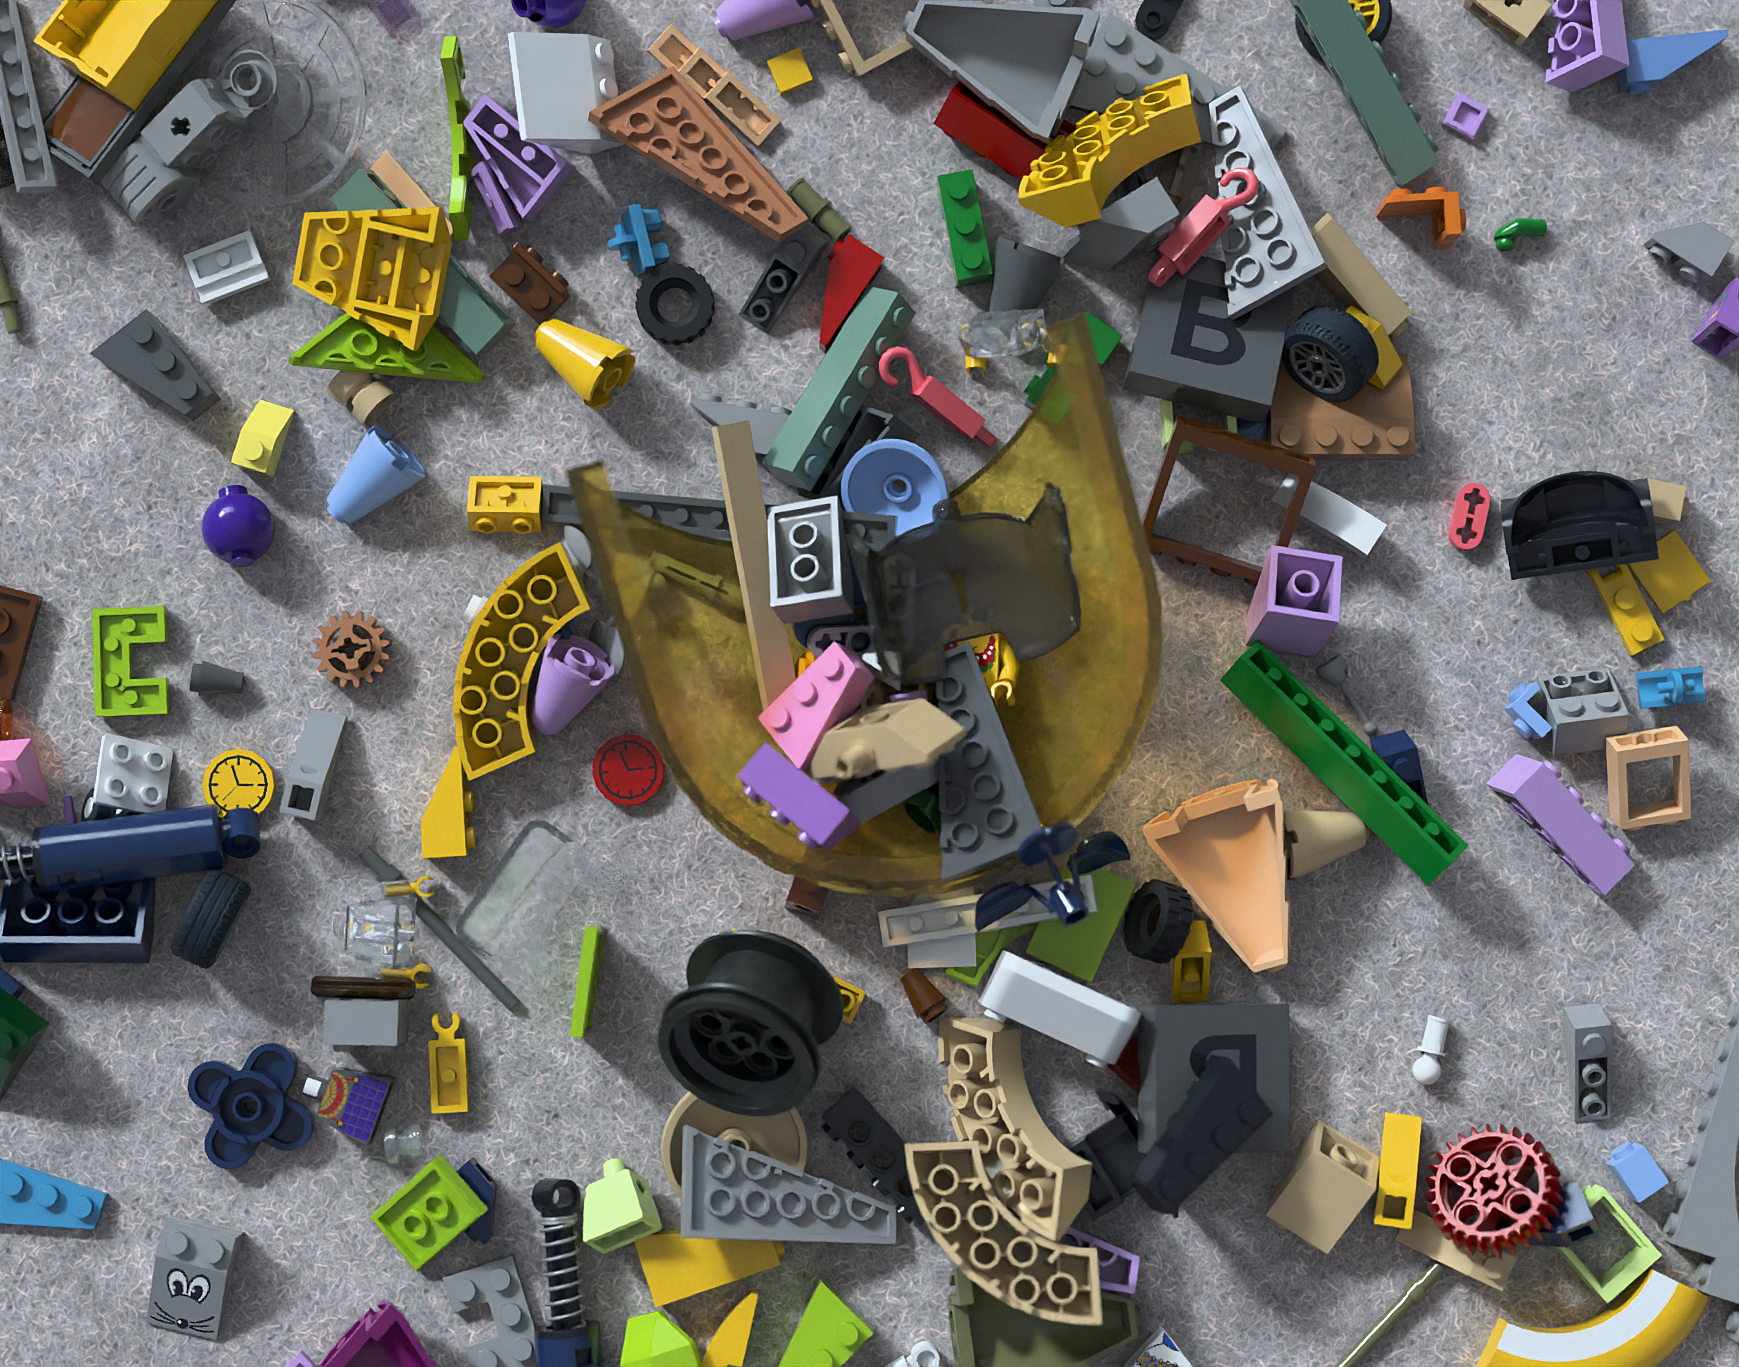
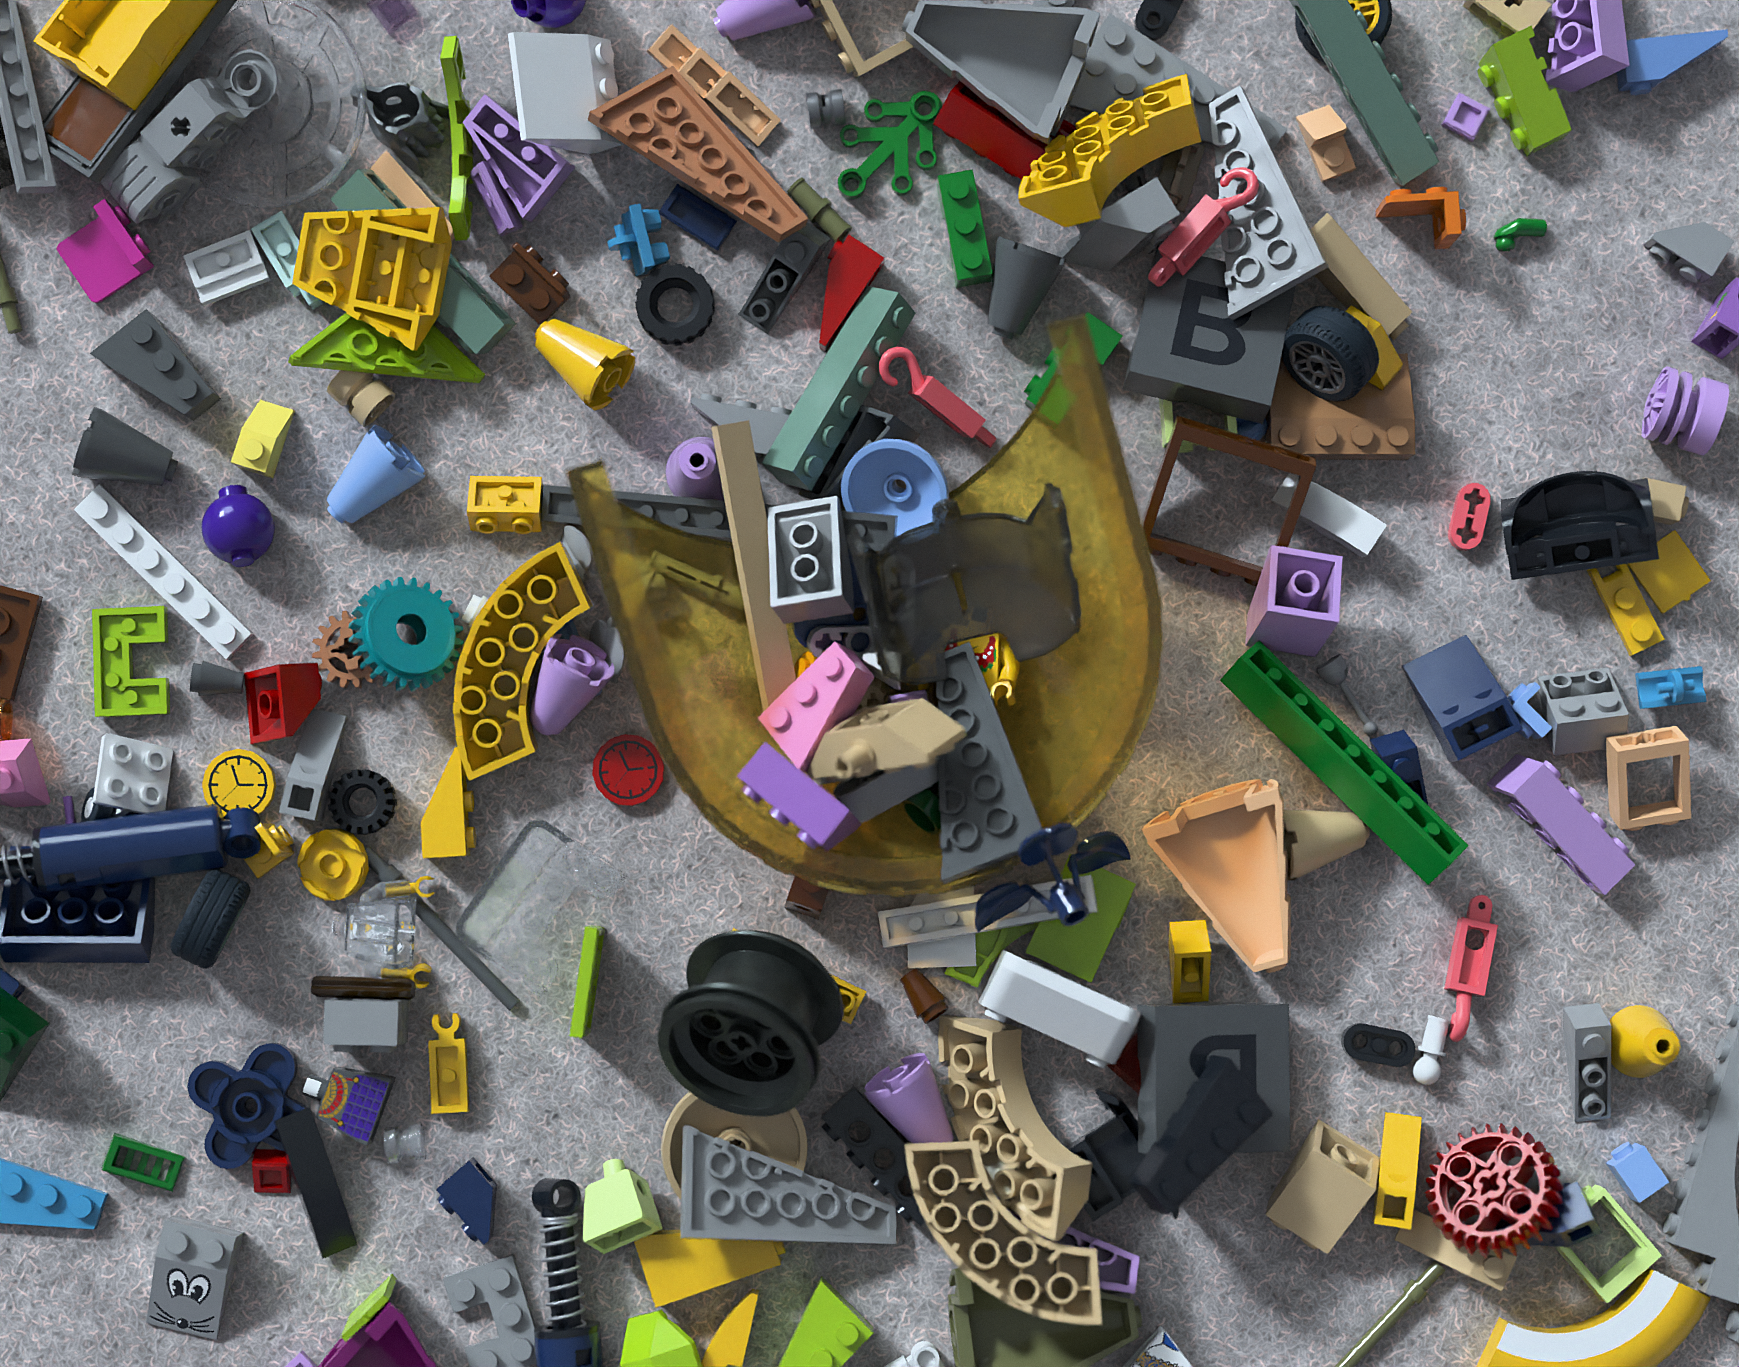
lime tile [370,1154,488,1272] -> none
yellow tile [767,48,813,96] -> none
clear torso [958,309,1071,373] -> none
black tyre [1123,879,1193,964] -> none
none -> dark pink bracket [57,199,155,303]
none -> dark grey cone [72,407,178,486]
none -> white plate [74,484,254,660]
none -> green slope [102,1133,185,1192]
none -> red slope [244,663,322,744]
none -> yellow bracket [244,823,295,878]
none -> light aqua hinge [251,211,325,310]
none -> red slope [252,1149,292,1193]
none -> black slope [273,1107,357,1259]
none -> yellow tile [297,828,369,901]
none -> black tyre [328,769,397,835]
none -> lime piece [341,1274,397,1342]
none -> teal gear [348,577,464,692]
none -> dark grey piece [351,82,450,178]
none -> dark blue tile [659,184,737,251]
none -> lavender cone [666,437,724,500]
none -> flat silver wheel [806,89,846,129]
none -> green plant [838,91,942,199]
none -> lavender cone [864,1053,954,1144]
none -> light nougat slope [1296,105,1356,183]
none -> black plate [1341,1023,1415,1067]
none -> dark blue slope [1402,635,1523,762]
none -> coral piece [1444,895,1498,1042]
none -> lime wedge [1478,26,1572,157]
none -> yellow cone [1609,1005,1680,1078]
none -> lavender wheel [1641,366,1729,456]

